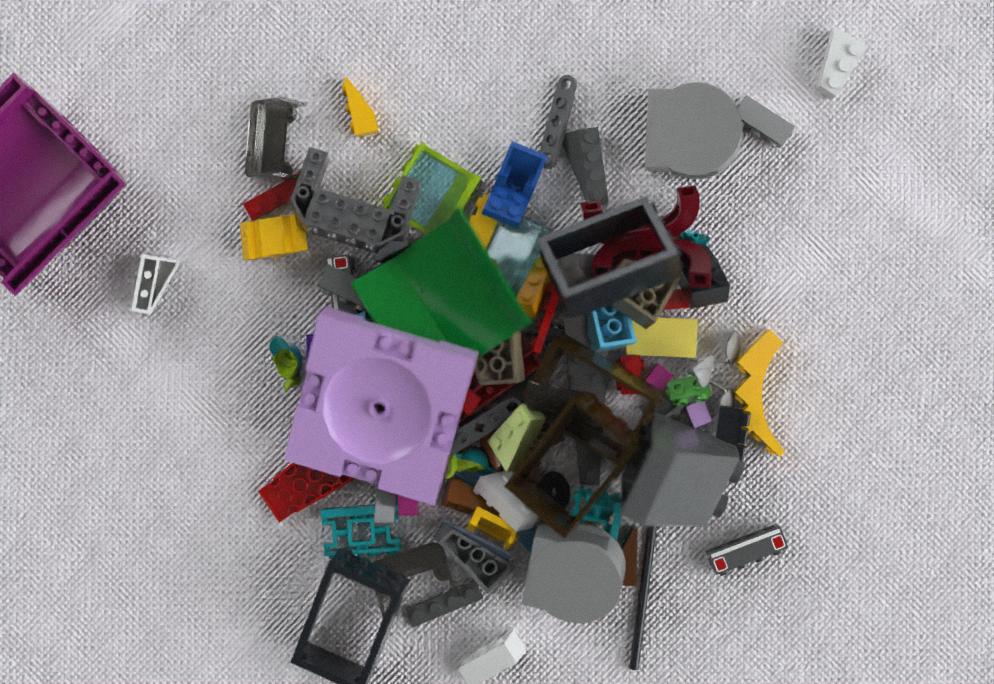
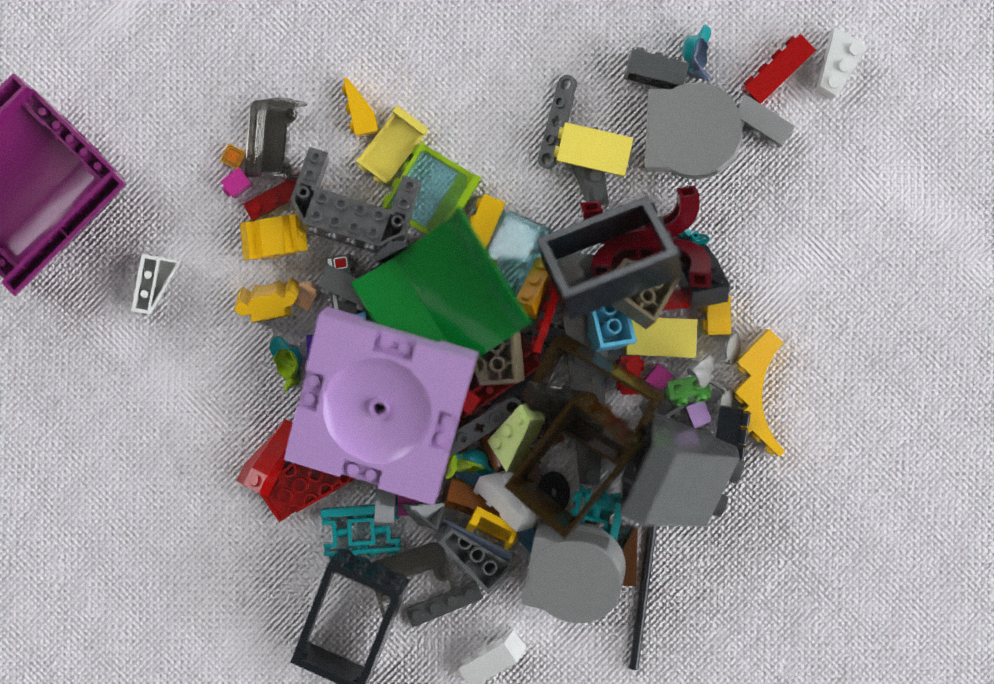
blue bracket [481,141,548,229] -> none
dark grey brick [706,524,789,576] -> none
none -> tile [220,144,247,169]
none -> dark pink brick [221,168,254,199]
none -> yellow slope [234,277,299,323]
none -> red wedge [236,419,293,497]
none -> light nougat bracket [293,280,319,311]
none -> light yellow panel [355,105,429,186]
none -> dark grey slope [401,501,445,531]
none -> light yellow panel [553,122,633,178]
none -> dark grey brick [623,47,689,89]
none -> hair [682,24,711,82]
none -> yellow brick [701,296,731,335]
none -> red brick [741,34,816,104]

